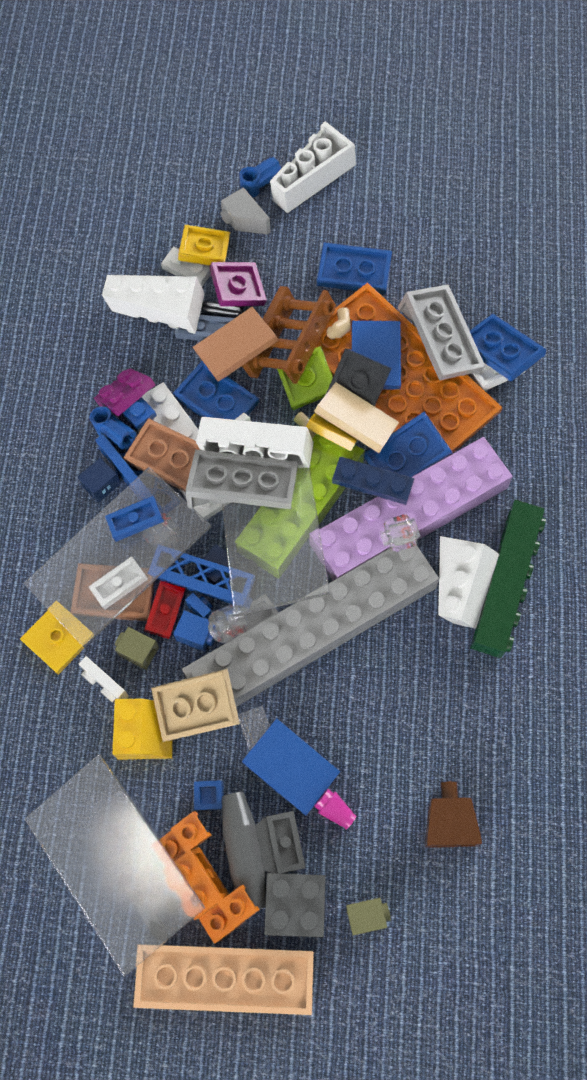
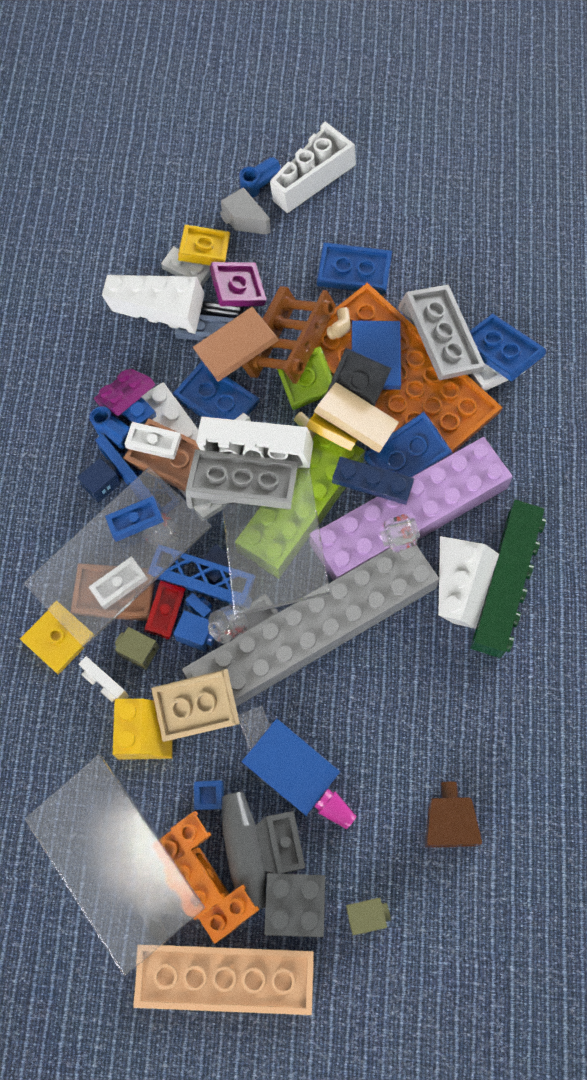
none -> white plate [125,422,182,460]

